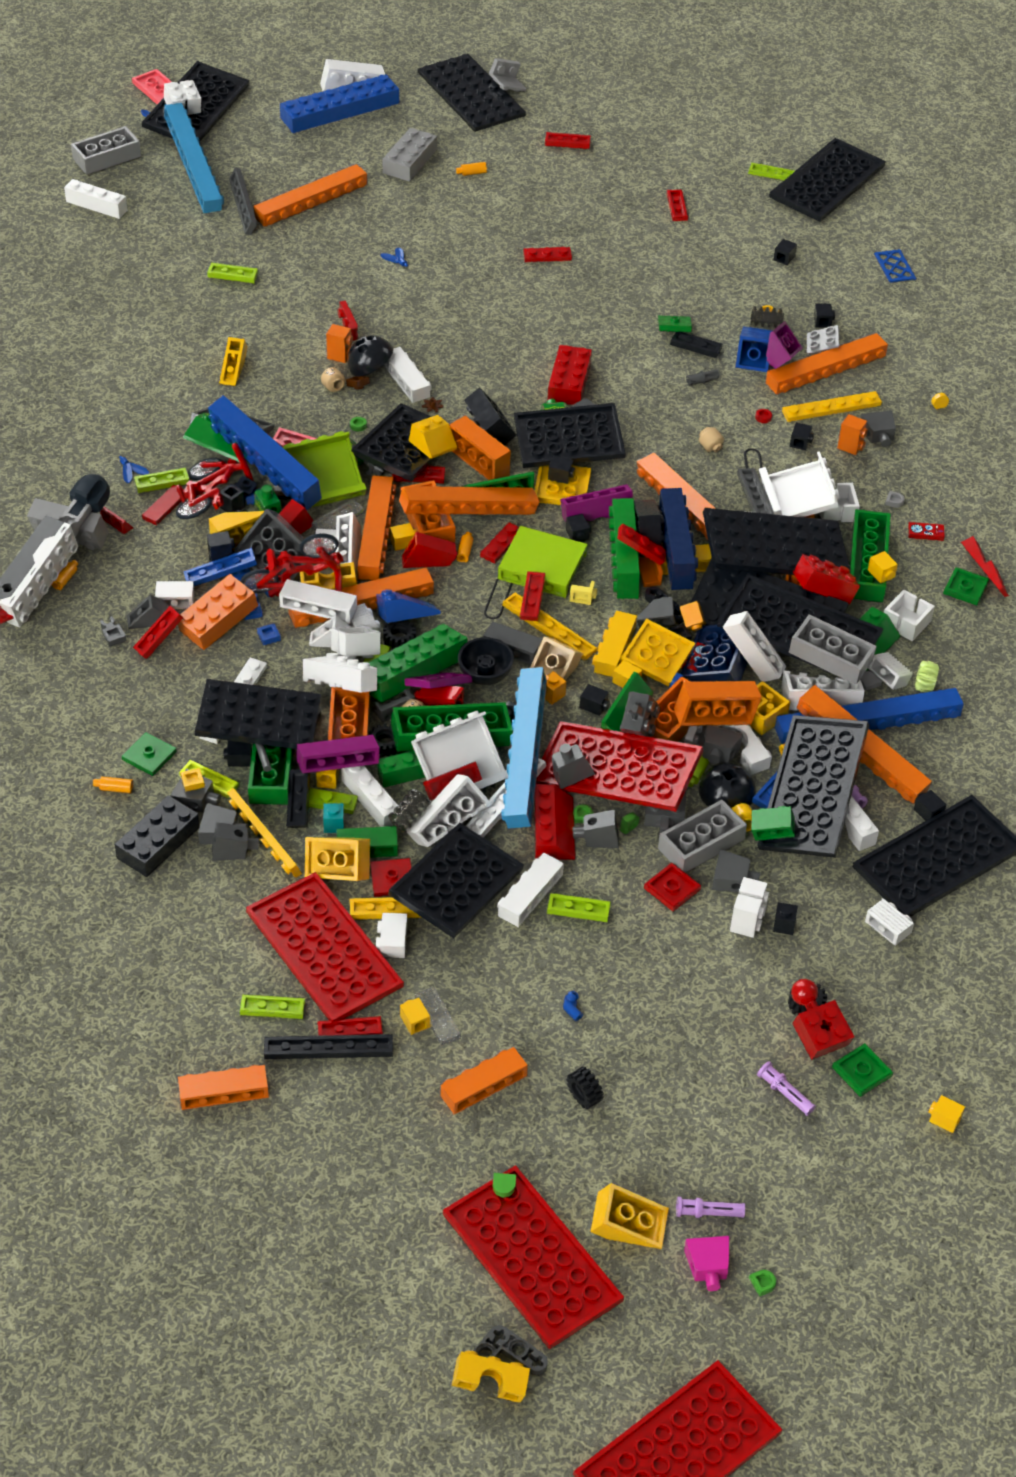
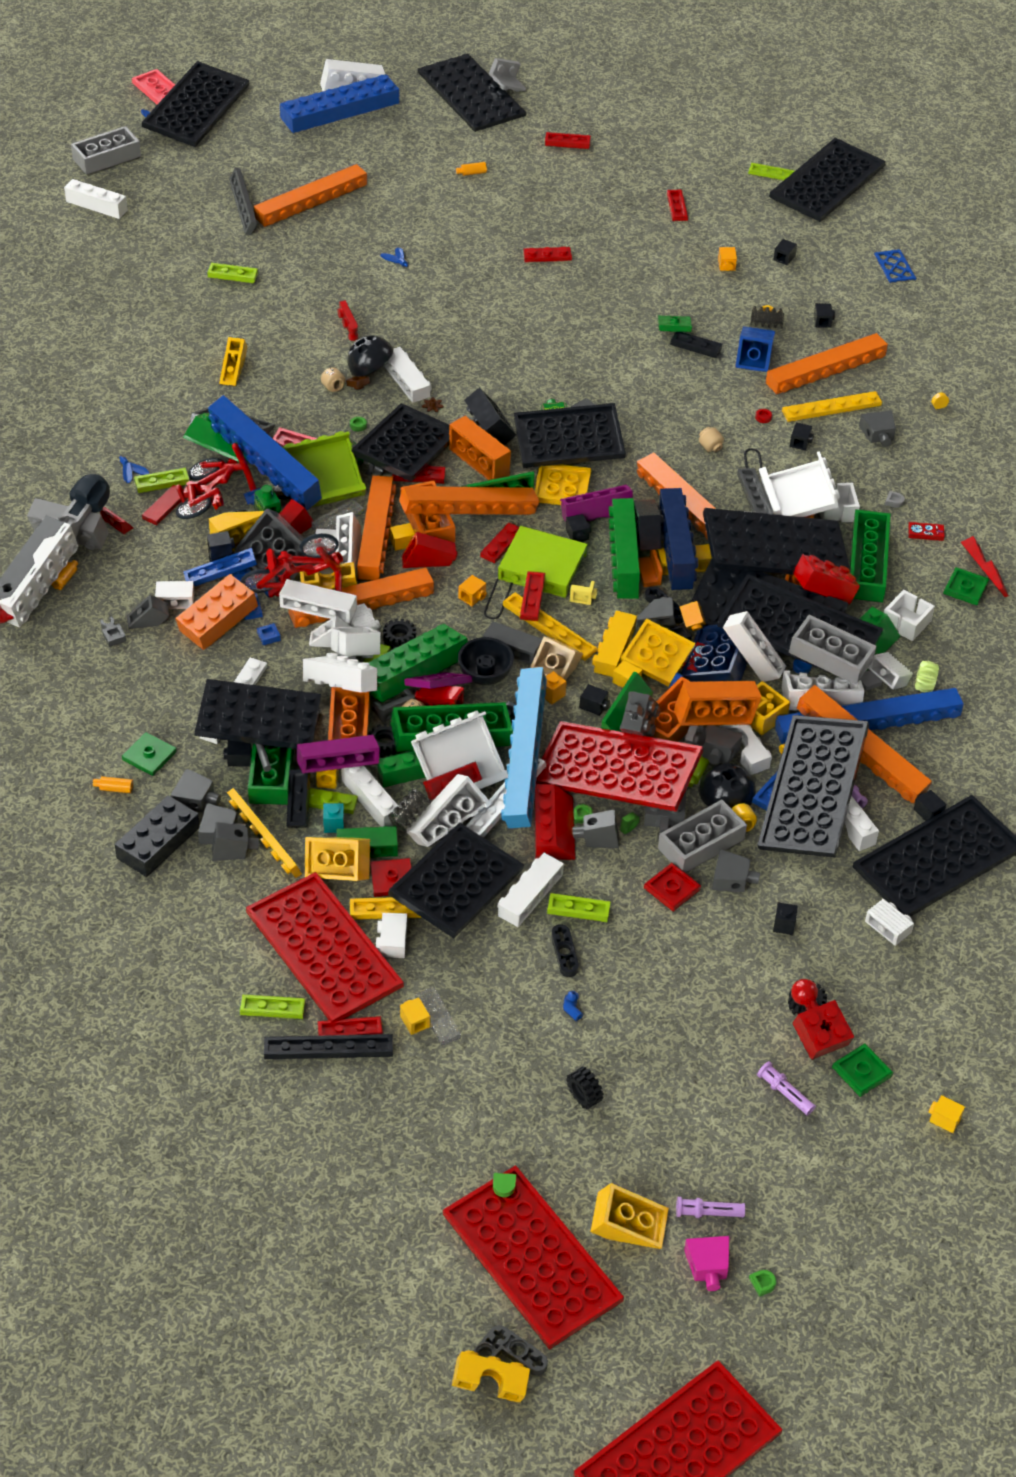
red plate [133,606,183,660] -> none
white piece [164,80,201,115] -> none
dark azure brick [164,103,224,213] -> none
orange brick [178,1065,269,1110] -> none
neon yellow tile [179,760,239,798] -> none
yellow plate [180,768,205,792] -> none
black brick [220,484,245,512] -> none
black bracket [233,475,257,496] -> none
orange brick [326,324,353,363] -> none
blue slope [376,590,441,623] -> none
light grey brick [383,128,437,182] -> none
yellow slope [409,415,457,459] -> none
orange brick [440,1047,528,1115] -> none
light orange cylinder [456,532,474,562] -> none
red brick [547,345,592,405] -> none
black brick [548,456,576,484] -> none
dark grey torso [552,744,595,789] -> none
red plate [617,523,666,566] -> none
dark grey axle [686,369,719,386] -> none
white piece [730,877,769,938] -> none
brick [751,806,795,841] -> none
magenta slope [766,321,803,369] -> none
light grey hinge [807,325,839,355] -> none
orange brick [837,414,868,455] -> none
yellow brick [868,551,898,583] -> none
none -> light orange brick [458,575,487,606]
none -> black beam [551,924,579,977]
none -> light orange brick [718,247,737,271]
none -> blue tile [793,659,812,673]

